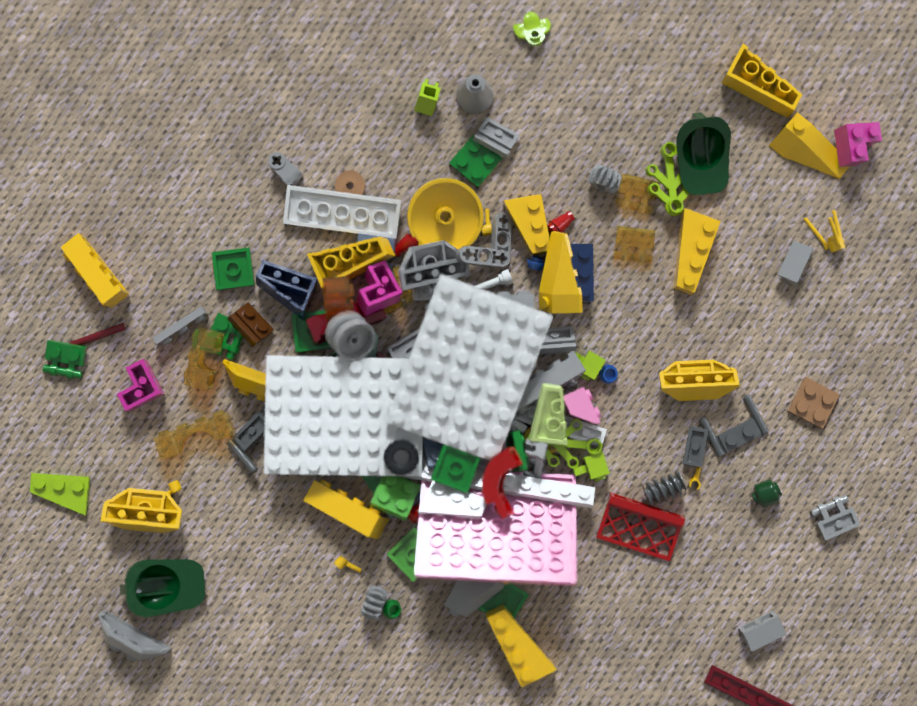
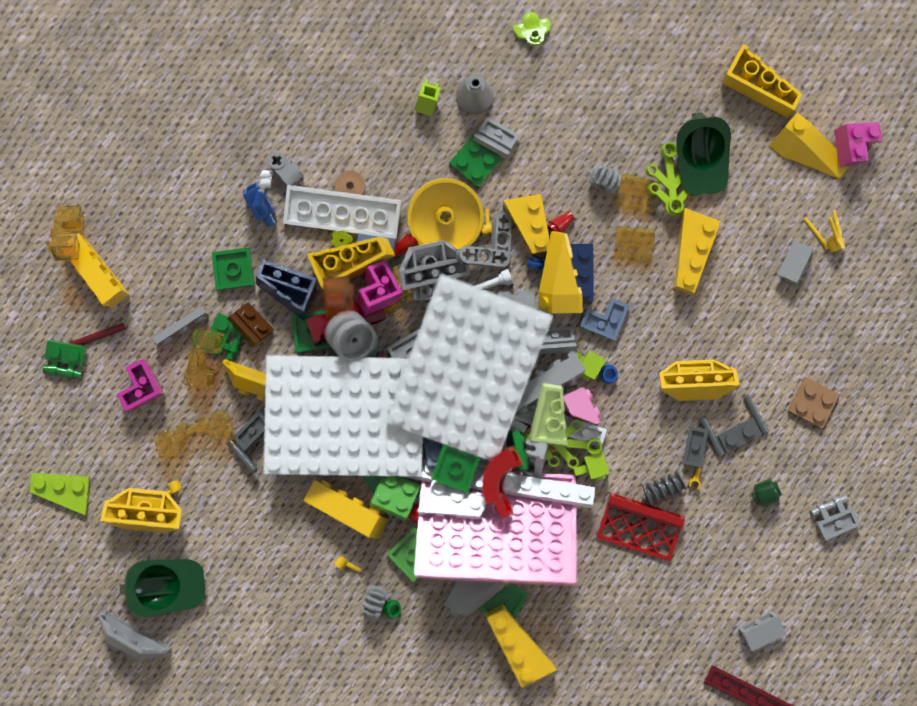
black tyre [383,439,419,476] -> none
none -> clear yellow arch [48,205,84,261]
none -> blue torso [242,171,277,227]
none -> lime plant [331,230,353,248]
none -> sand blue plate [579,298,630,341]

